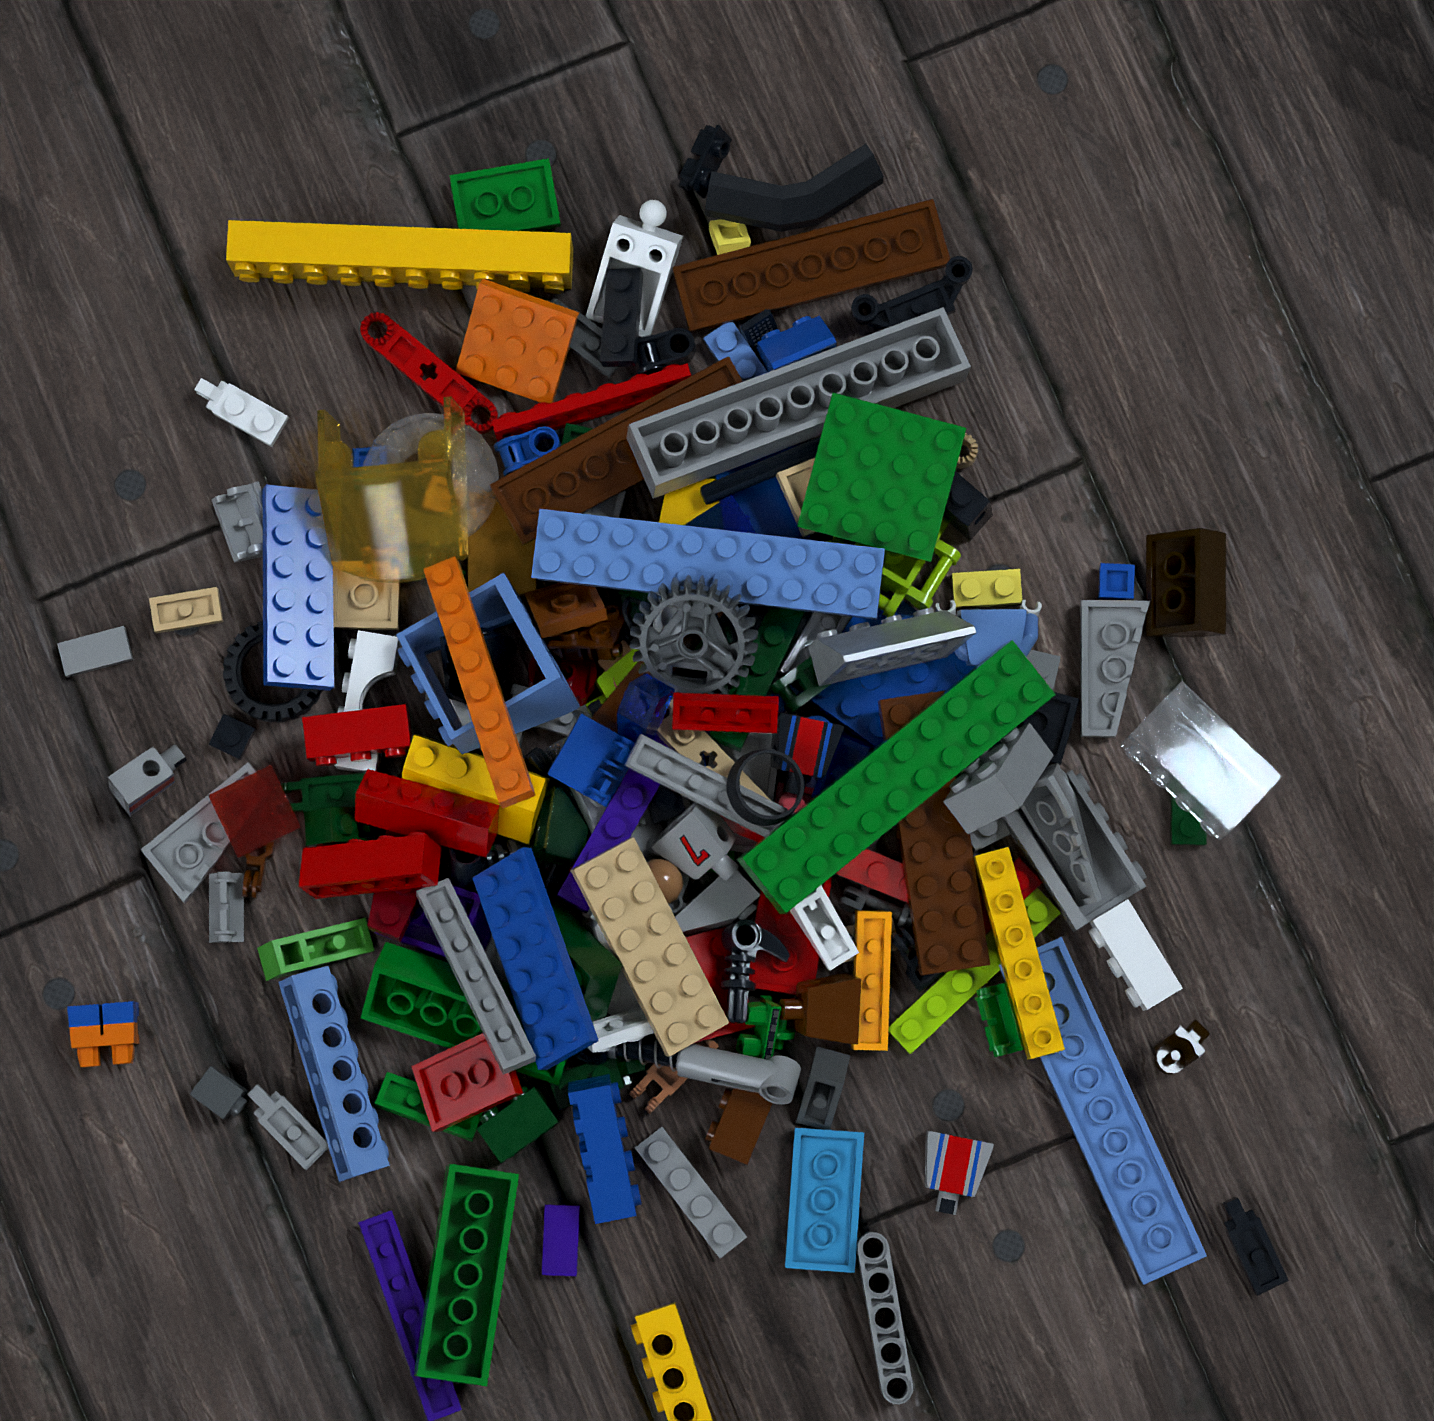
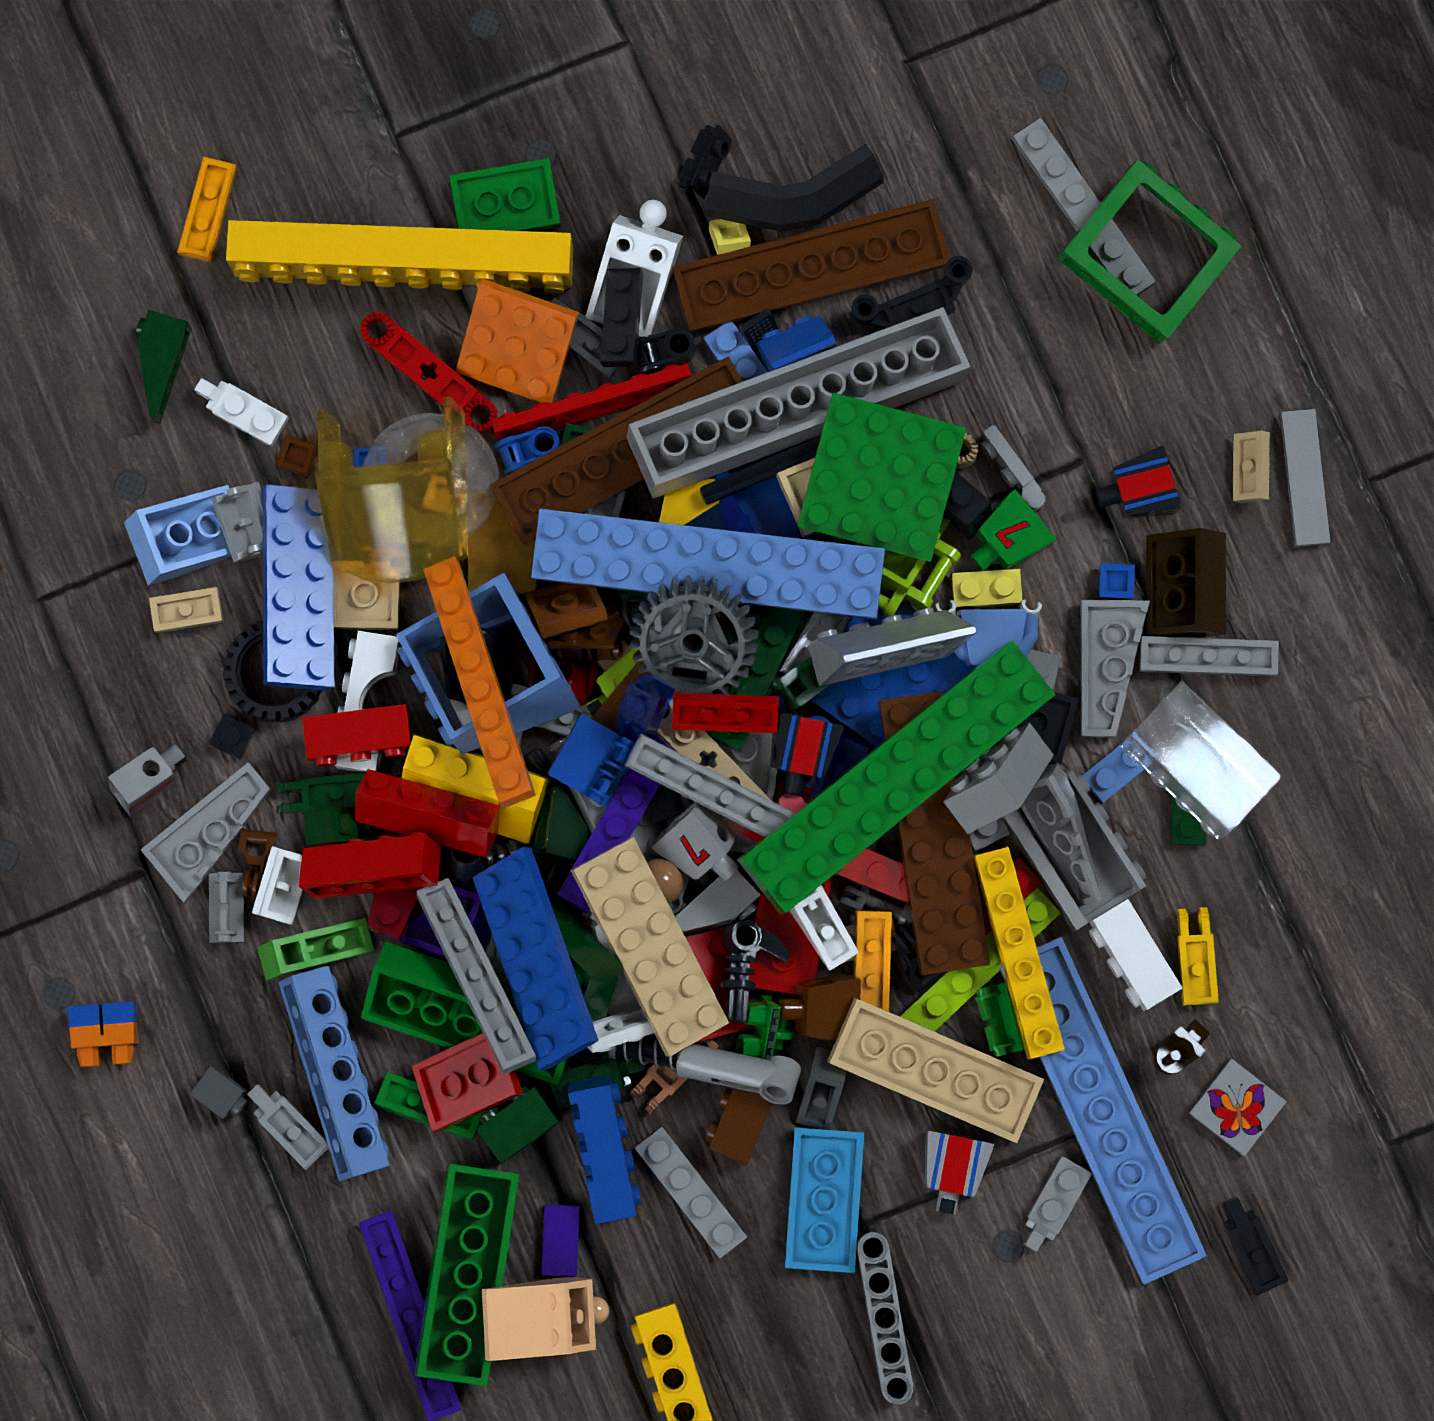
light grey tile [57,626,134,678] -> none
clear red plate [208,765,302,858] -> none
black tyre [726,750,804,826] -> none
none -> light blue slope [124,485,232,586]
none -> dark green slope [136,310,192,424]
none -> light orange tile [177,156,237,263]
none -> white hinge [252,846,303,925]
none -> reddish brown tile [275,434,319,478]
none -> light nougat slope [482,1277,609,1361]
none -> tan plate [827,998,1044,1143]
none -> green torso [970,489,1056,571]
none -> light grey hinge [980,425,1046,513]
none -> light grey plate [1012,118,1156,296]
none -> light grey hinge [1023,1156,1092,1252]
none -> green piece [1056,159,1241,344]
none -> medium blue plate [1082,734,1156,804]
none -> torso [1095,446,1181,519]
none -> light grey plate [1139,636,1279,676]
none -> yellow hinge [1177,907,1219,1006]
none -> tile [1188,1058,1287,1156]
none -> tan plate [1233,430,1270,503]
none -> light grey tile [1280,409,1330,547]

